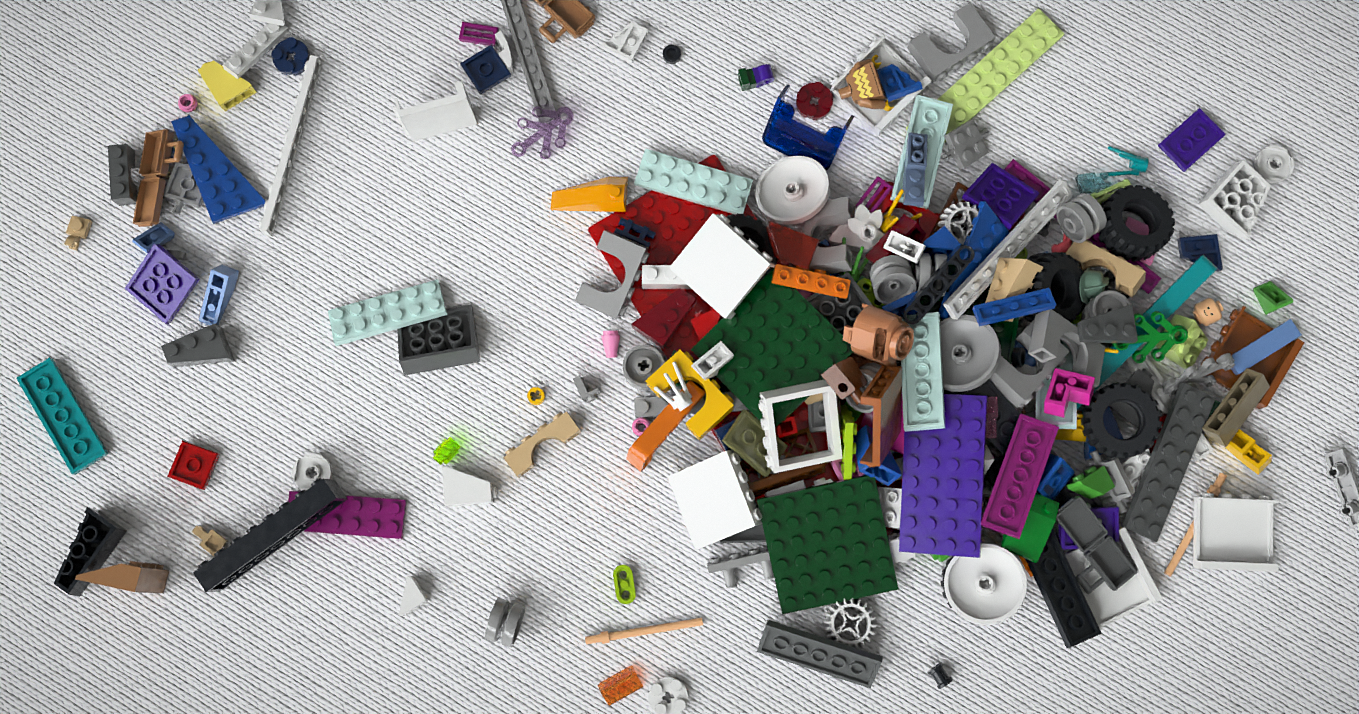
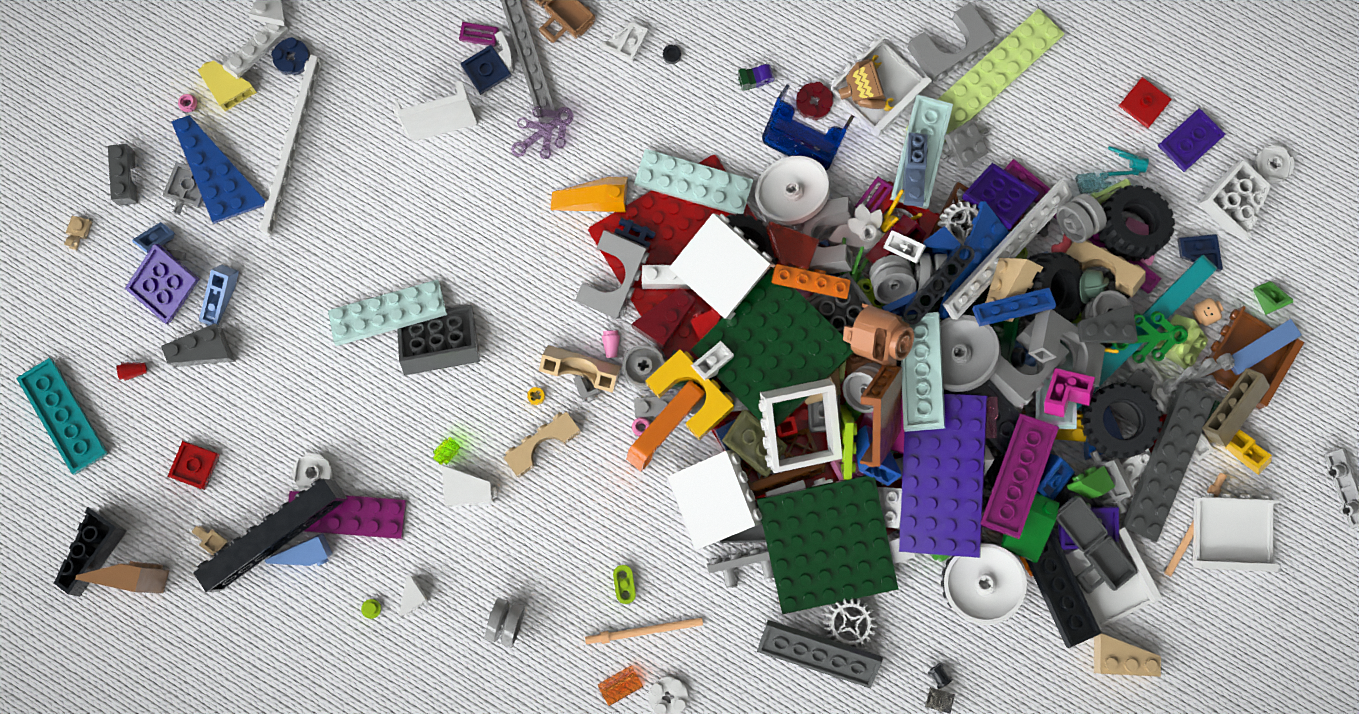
medium nougat piece [133,129,184,227] -> none
white plant [654,362,693,411] -> none
reddish brown torso [821,356,867,405] -> none
blue wing [877,64,923,102] -> none
none -> red cone [116,362,147,381]
none -> medium blue slope [265,533,333,566]
none -> lime plate [361,599,381,619]
none -> tan arch [539,345,621,393]
none -> clear smoke plate [925,687,955,714]
none -> tan wedge [1094,634,1161,677]
none -> red plate [1119,77,1172,128]

